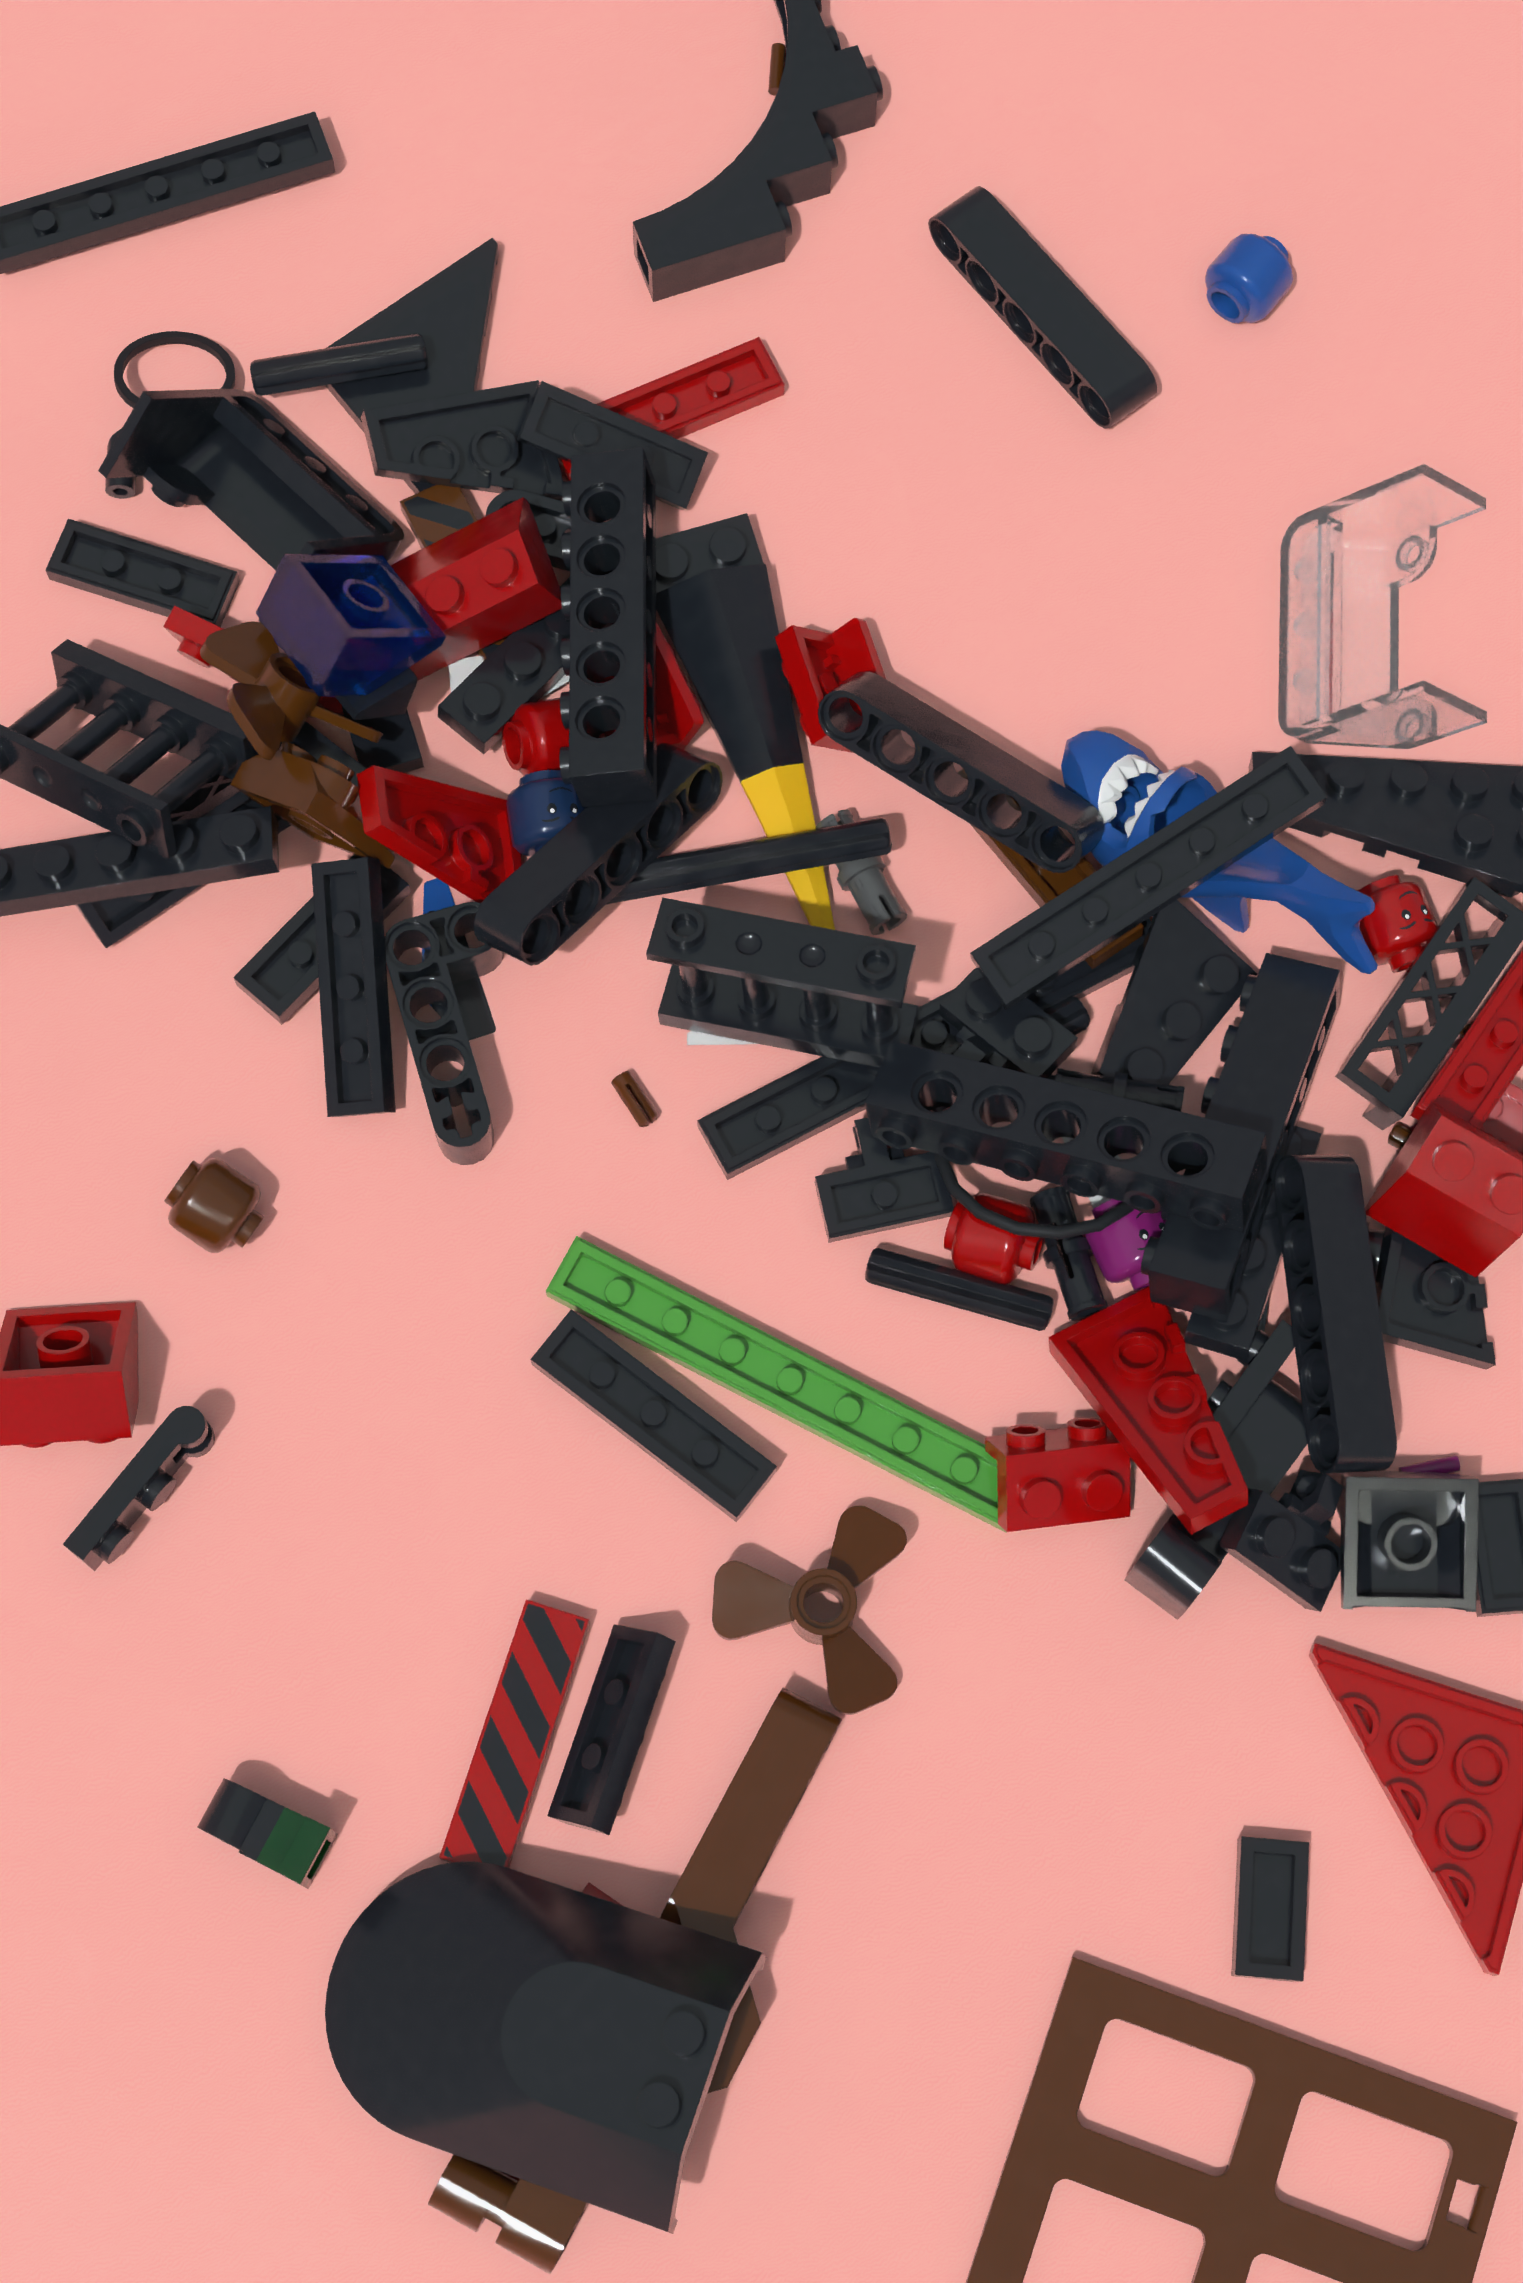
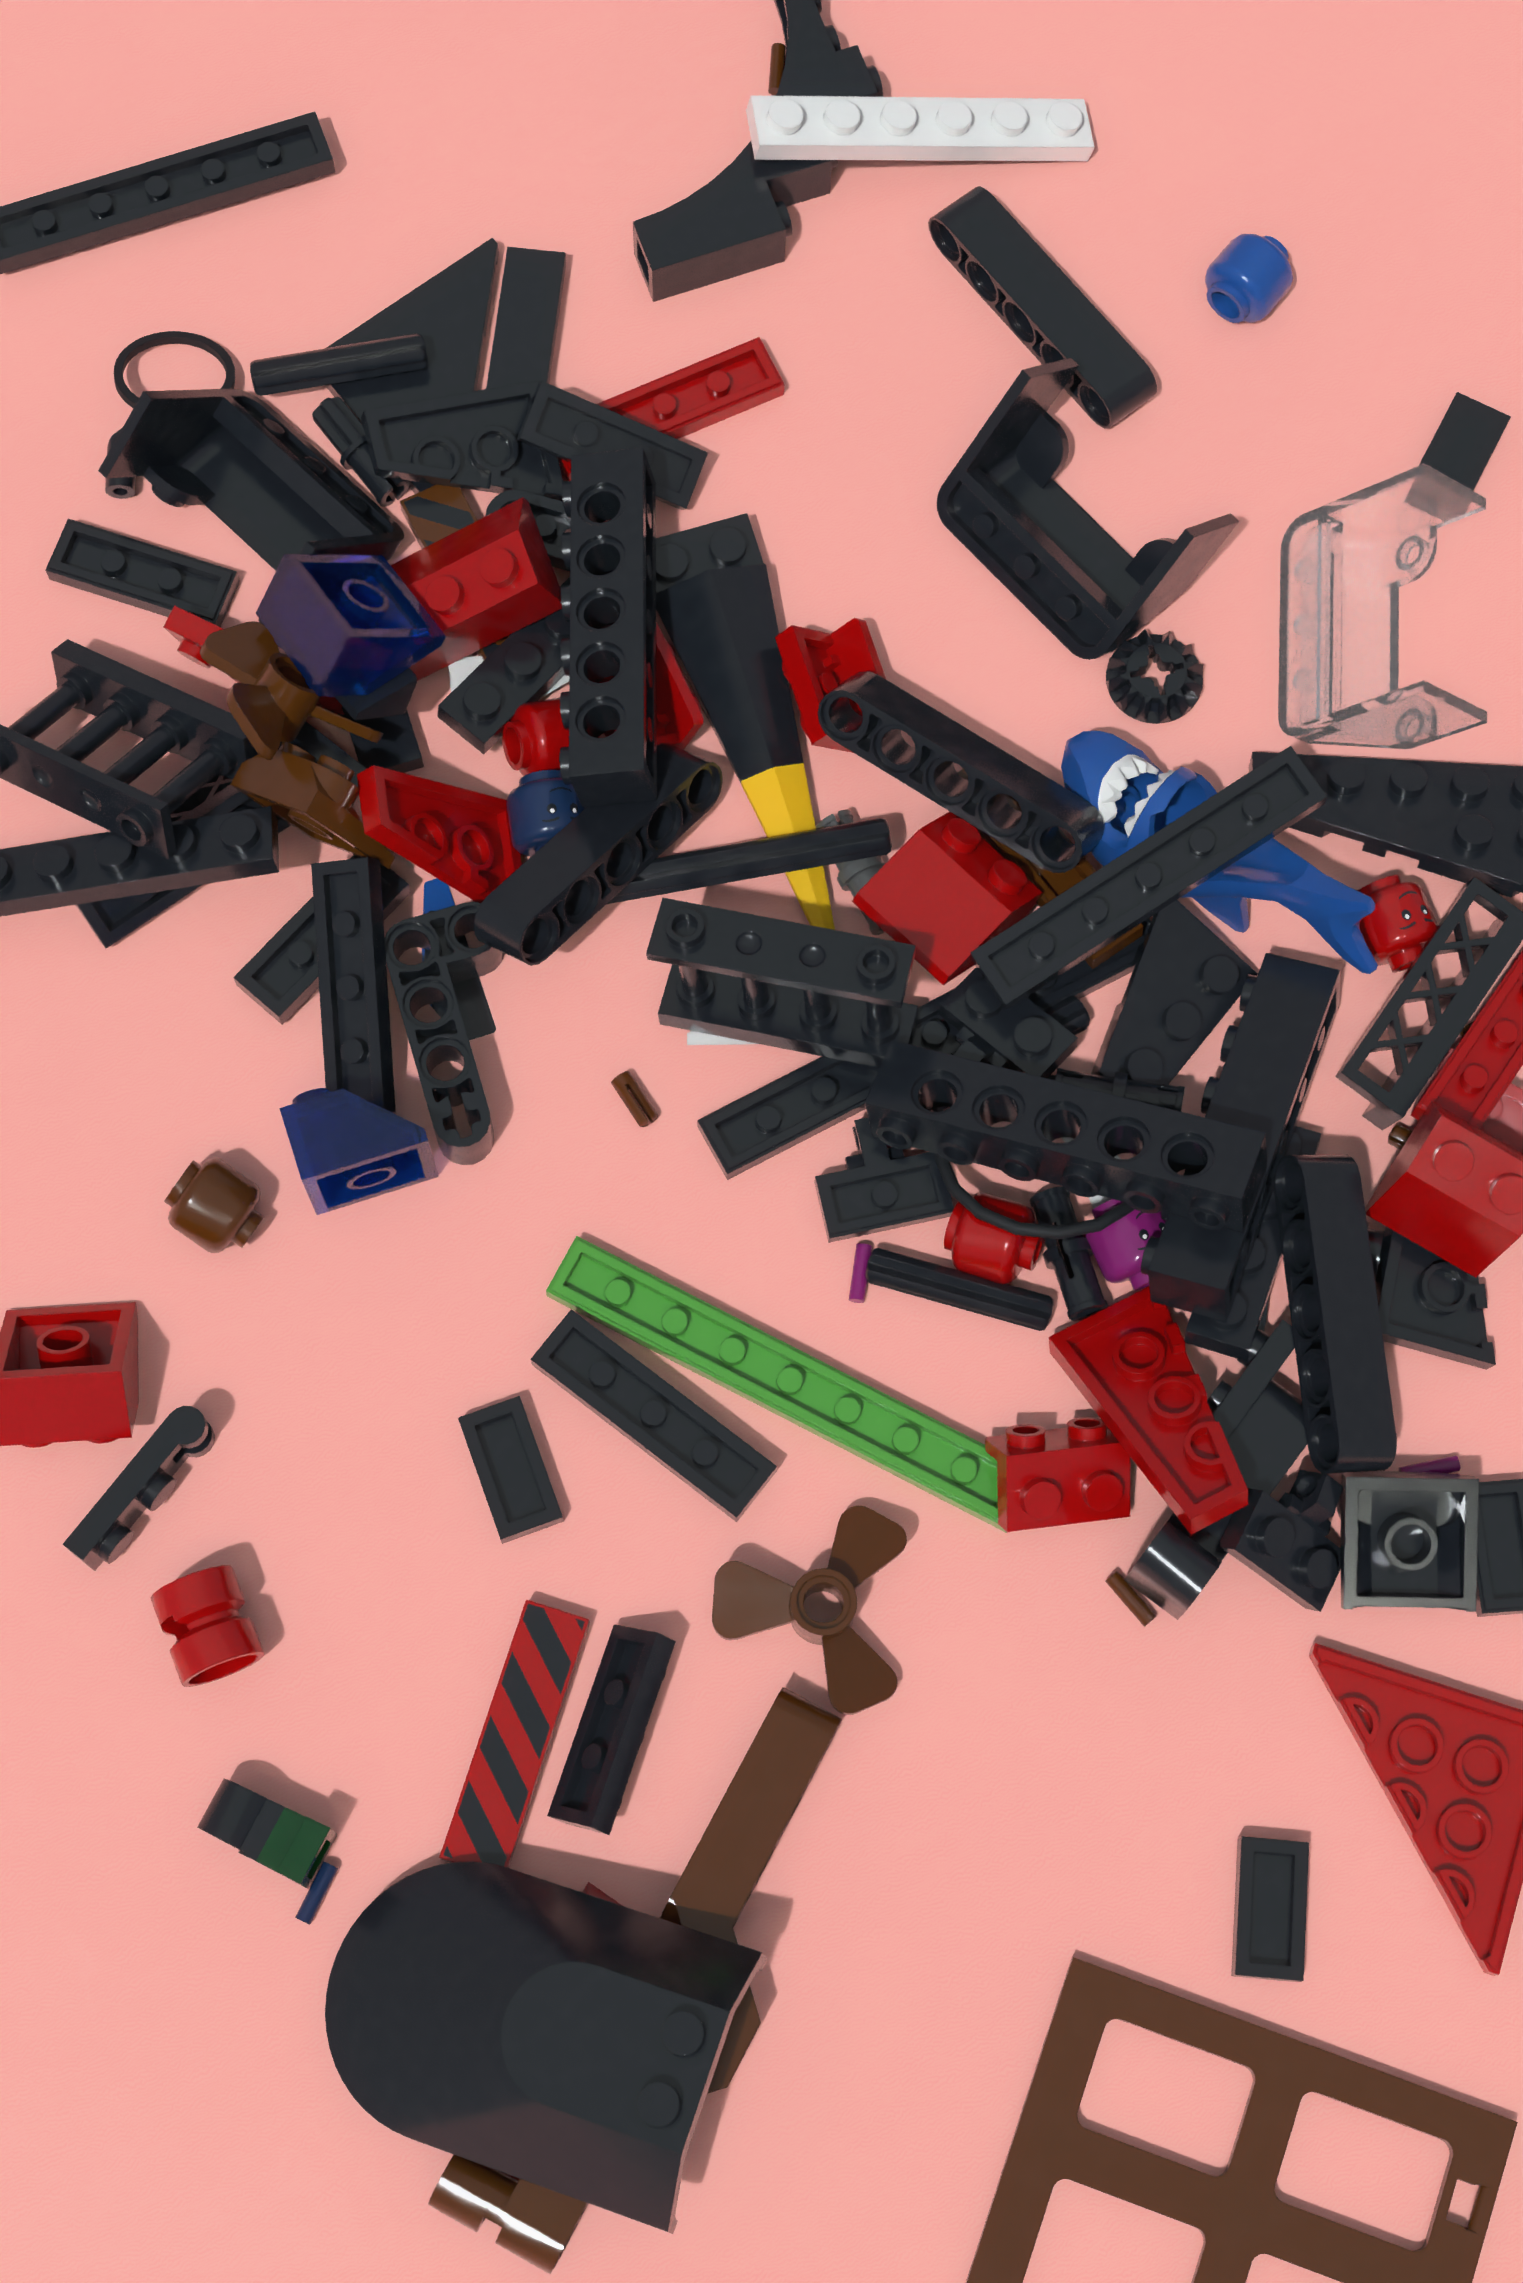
none -> red wheel [150,1565,265,1687]
none -> clear blue slope [279,1088,439,1215]
none -> dark blue piece [295,1861,338,1925]
none -> black axle [312,397,411,507]
none -> black tile [458,1396,564,1544]
none -> black tile [486,246,566,389]
none -> white plate [746,95,1095,161]
none -> magenta piece [849,1243,872,1303]
none -> red slope [852,811,1043,985]
none -> black windscreen [937,358,1239,660]
none -> reddish brown piece [1105,1571,1157,1627]
none -> black gear [1106,629,1203,724]
none -> black tile [1404,392,1511,520]

